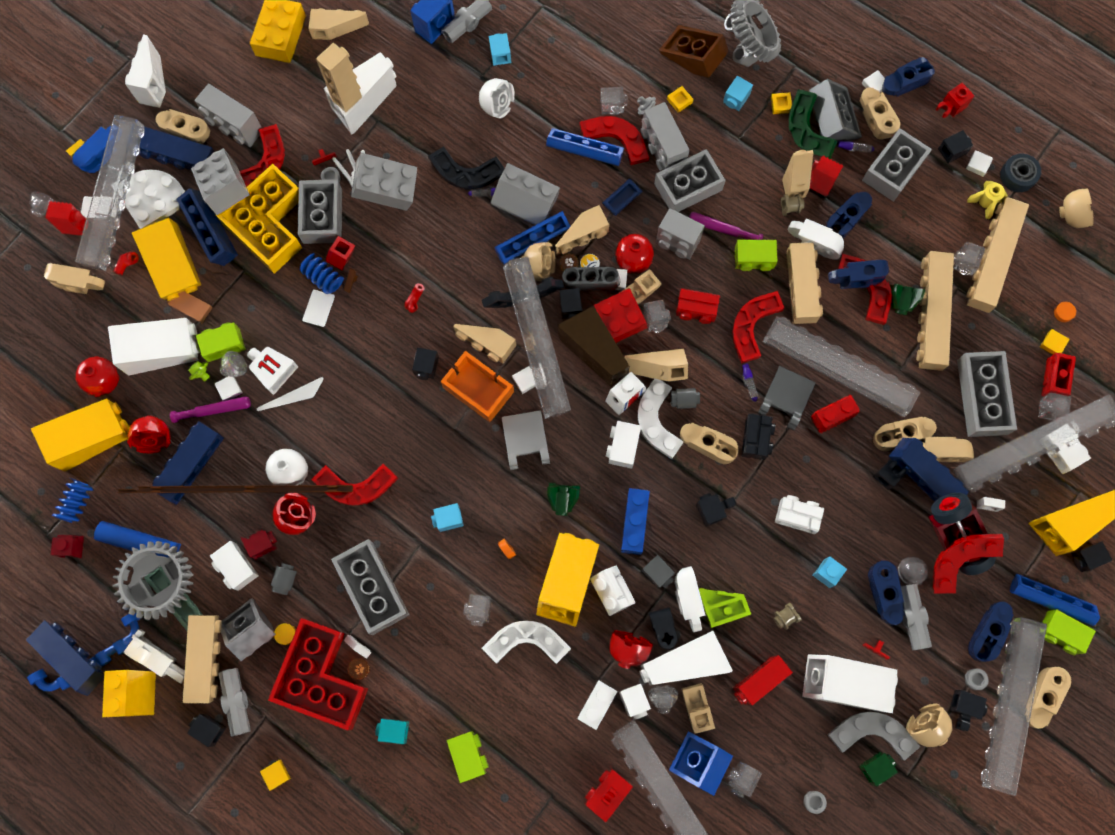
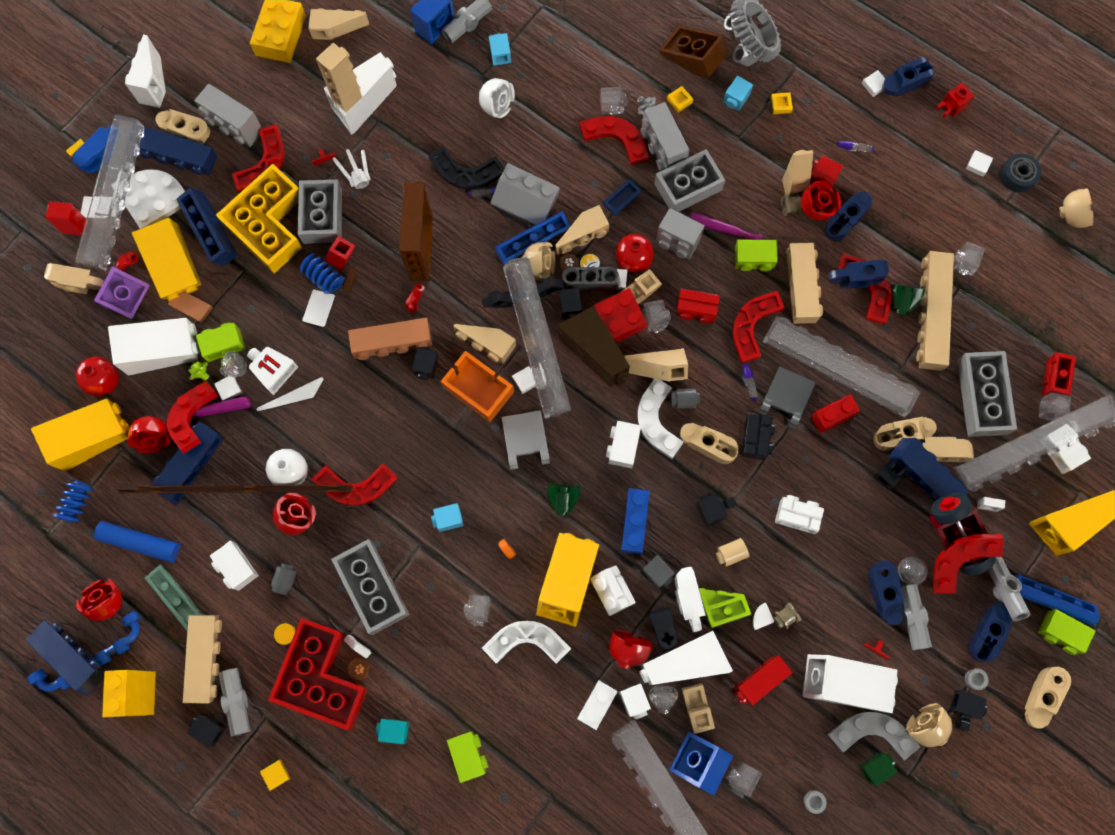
clear brick [29,191,54,217] -> none
dark red window [50,535,84,559] -> none
light grey piece [112,541,194,620] -> none
white piece [124,629,185,684] -> none
light grey brick [191,148,250,215] -> none
flat silver slope [221,598,276,661] -> none
dark red window [240,530,278,560] -> none
light grey tile [321,167,341,182] -> none
light grey brick [351,153,417,211] -> none
blue brick [546,128,624,166] -> none
red brick [584,768,633,822] -> none
white torso [605,372,646,415] -> none
white piece [788,219,844,260] -> none
dark green plate [789,89,837,159] -> none
dark grey slope [809,79,862,143] -> none
medium azure brick [812,556,847,588] -> none
tan piece [859,87,900,140] -> none
light grey brick [862,128,932,202] -> none
black brick [938,130,973,163] -> none
tan brick [966,197,1029,313] -> none
light yellow brick [967,181,1008,219] -> none
clear brick [981,617,1047,796] -> none
yellow tile [1040,329,1070,354] -> none
orange tile [1054,302,1076,322] -> none
black brick [1071,541,1113,572] -> none
none -> red cylinder [76,579,122,622]
none -> medium lavender slope [94,266,150,319]
none -> red plate [167,380,218,454]
none -> nougat brick [348,318,433,360]
none -> reddish brown window [399,181,433,281]
none -> tan brick [716,538,749,567]
none -> white tile [752,603,774,630]
none -> red cylinder [800,180,841,221]
none -> light grey piece [988,557,1031,621]

